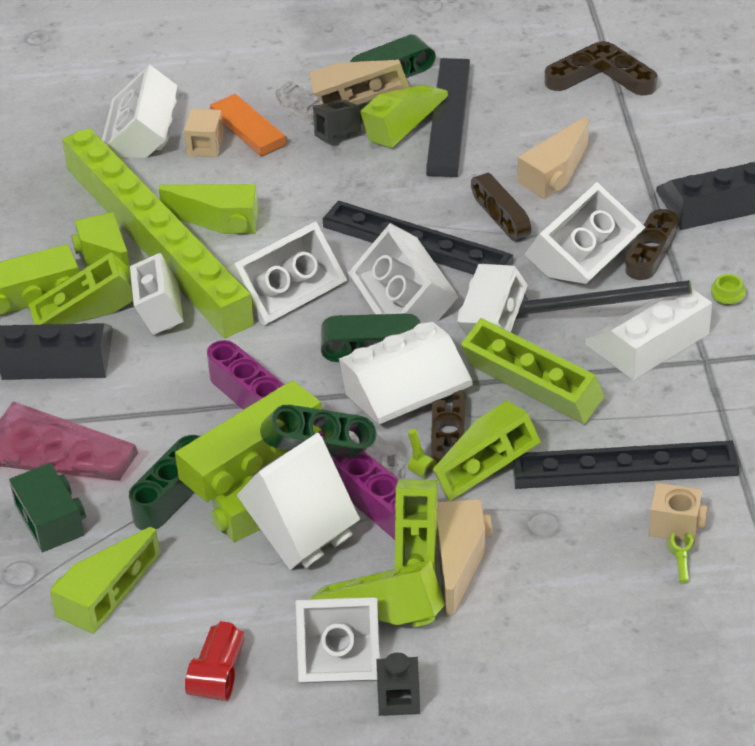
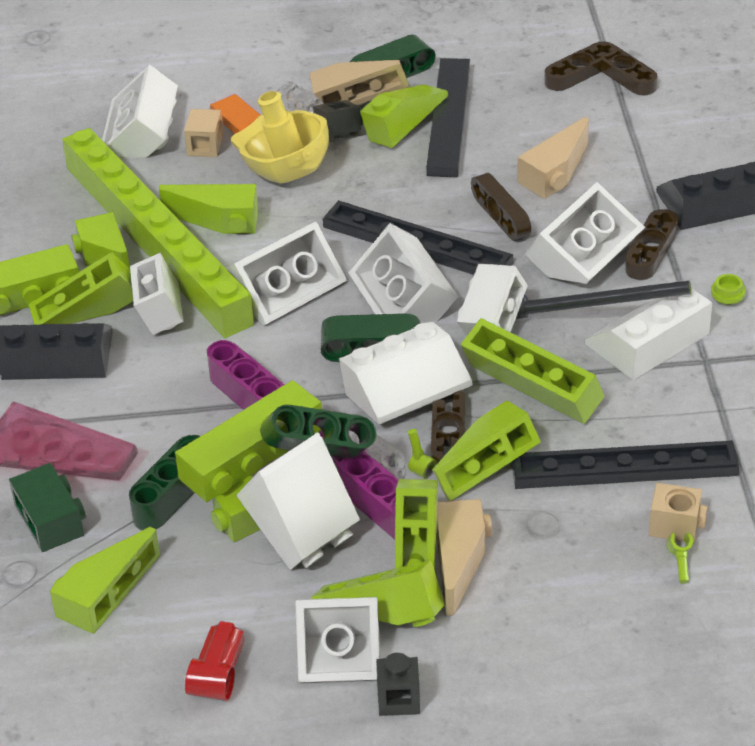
none -> light yellow piece [231,91,329,183]

